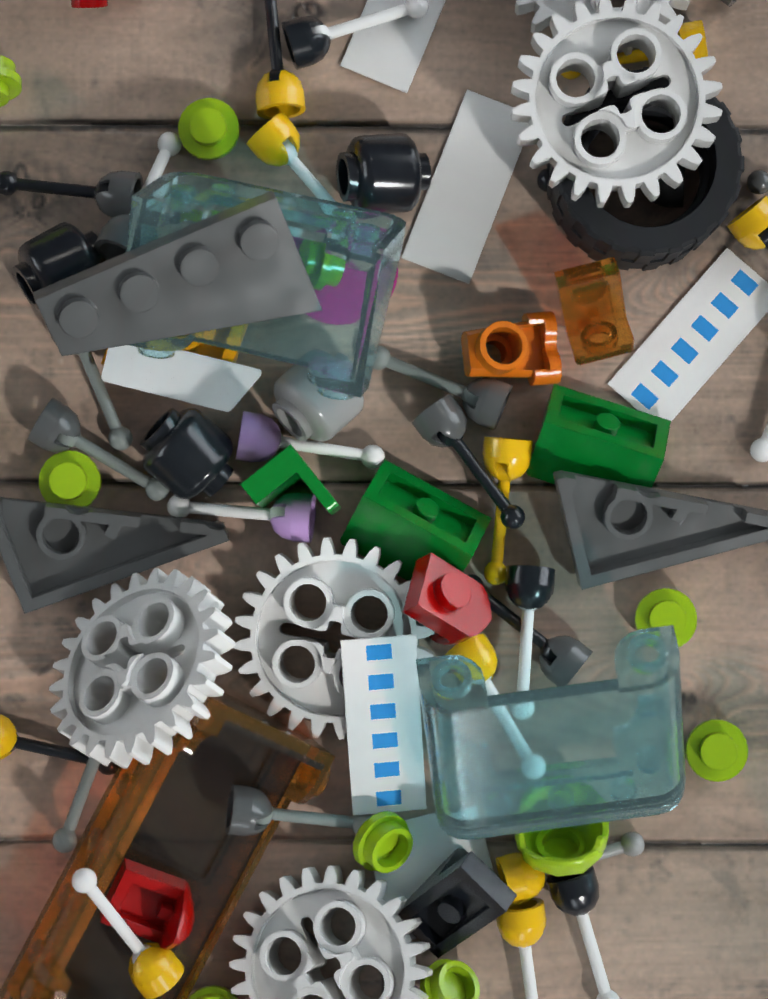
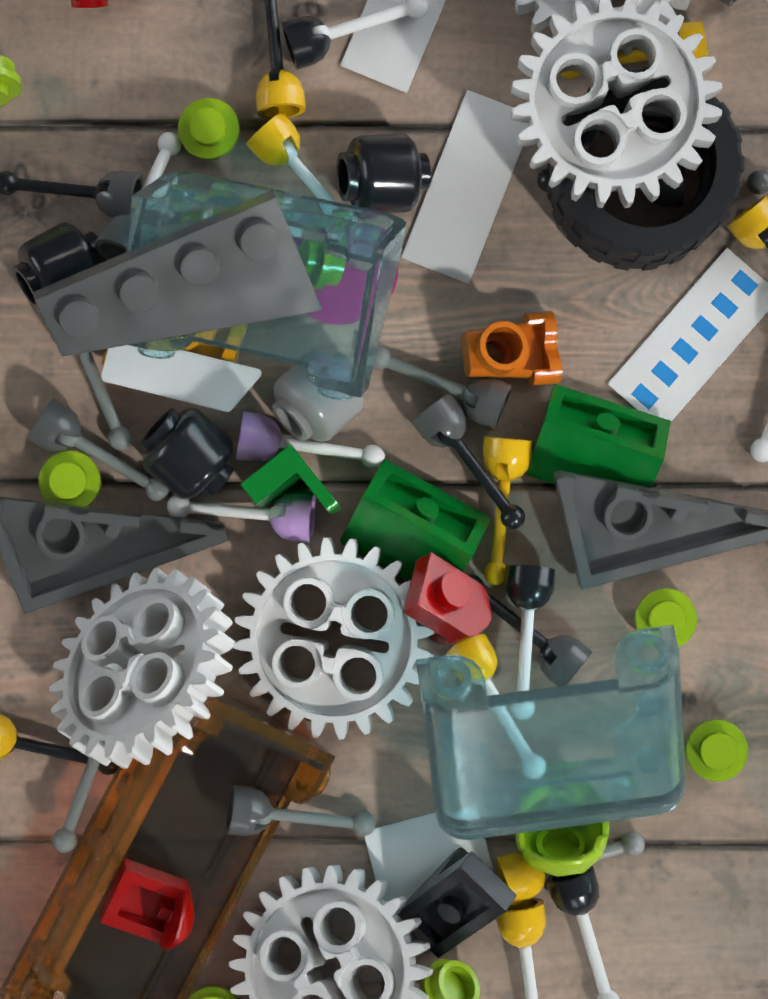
hinge [72,868,184,999] -> none
white sticker [340,634,427,816] -> none
lime plate [353,811,413,873] -> none
clear orange bracket [554,257,635,365] -> none

